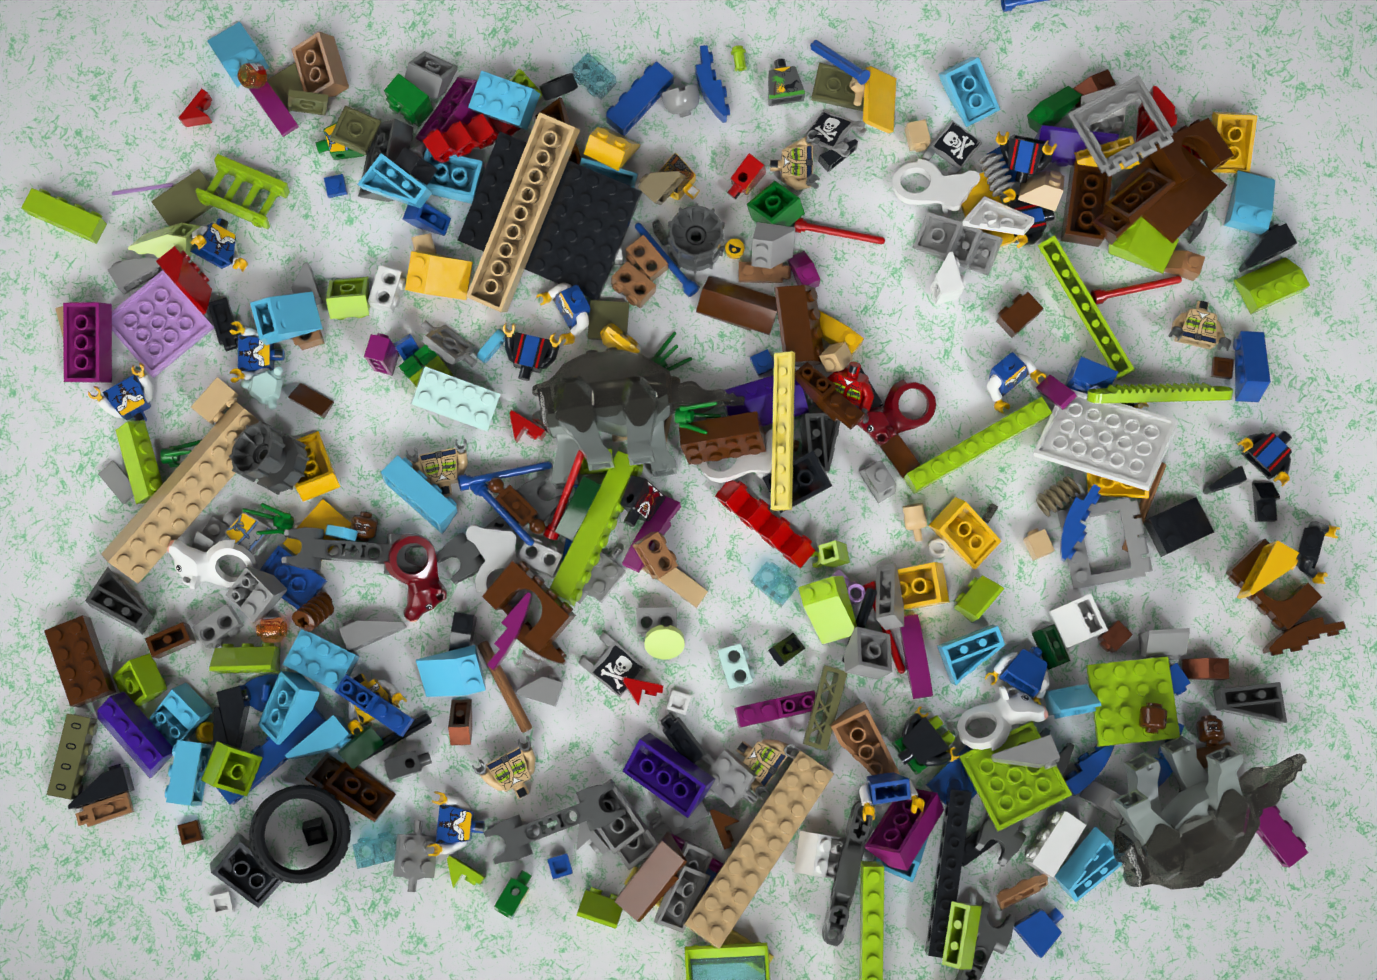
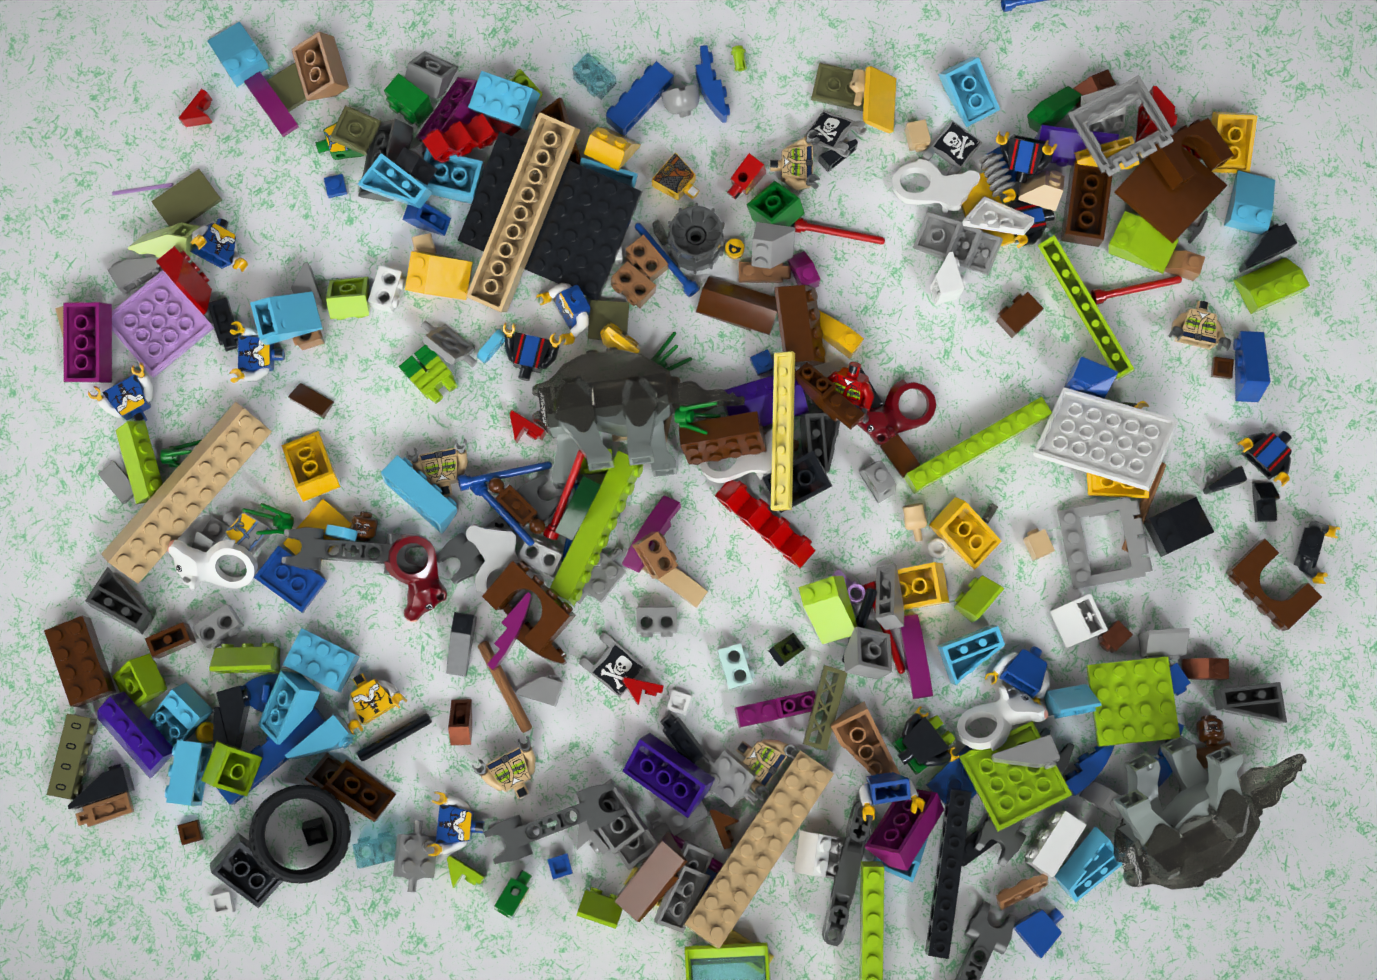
lime brick [21,188,107,244] -> none
tan slope [191,377,239,425] -> none
lime fence [195,154,290,229] -> none
light grey slope [226,566,287,623] -> none
dark grey piece [229,420,309,495] -> none
clear orange head [238,63,267,89] -> none
light aqua rock [240,366,283,410] -> none
clear orange head [256,616,288,643] -> none
olive tile [287,89,329,116] -> none
reddish brown piece [292,592,334,632] -> none
blue slope [334,674,414,737] -> none
dark green slope [338,725,384,769] -> none
light grey slope [339,619,407,652] -> none
magenta brick [364,333,399,376] -> none
dark grey torso [384,751,432,783] -> none
blue plate [394,334,419,361] -> none
light aqua brick [410,366,500,431] -> none
medium azure slope [416,645,486,697] -> none
clear brick [515,648,544,677] -> none
black tyre [539,73,578,101] -> none
black torso [620,475,666,527] -> none
dark tan slope [638,171,687,205] -> none
yellowish green tile [644,625,685,660] -> none
clear light blue brick [751,562,798,607] -> none
dark grey torso [768,59,805,106] -> none
blue axle [810,40,870,85] -> none
lime brick [811,540,850,568] -> none
tan brick [819,342,853,373] -> none
lime brick [942,901,982,969] -> none
torso [987,352,1046,414] -> none
dark green slope [1032,624,1070,670] -> none
magenta tile [1036,375,1077,410] -> none
dark tan piece [1036,476,1081,517] -> none
blue slope [1060,484,1101,562] -> none
lime gear [1087,382,1233,404] -> none
reddish brown slope [1092,168,1175,245] -> none
reddish brown head [1139,703,1167,734] -> none
yellow slope [1237,540,1299,599] -> none
magenta brick [1244,802,1309,868] -> none
reddish brown slope [1263,617,1346,656] -> none

